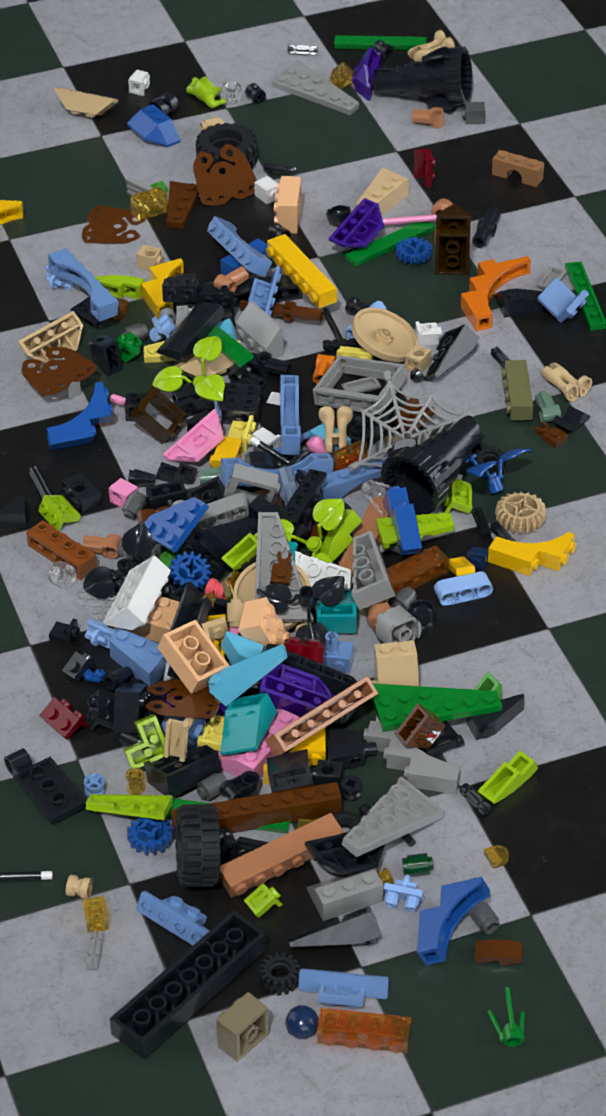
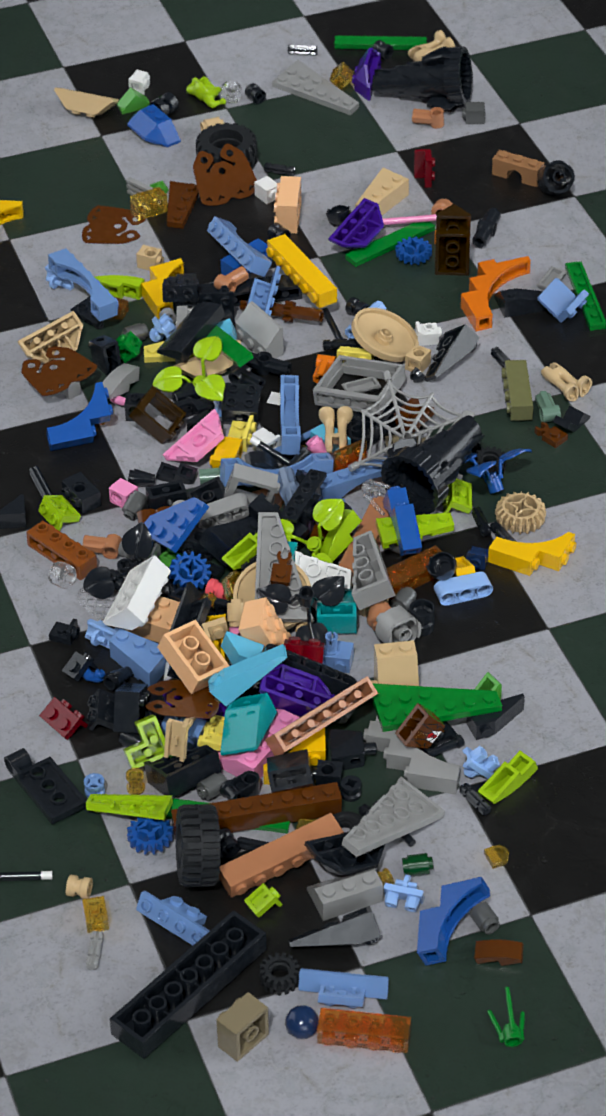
none -> light grey slope [103,363,140,399]
none -> bright green slope [117,87,150,114]
none -> black hair [426,552,457,581]
none -> light blue hips [463,746,500,779]
none -> black brick [537,160,575,196]

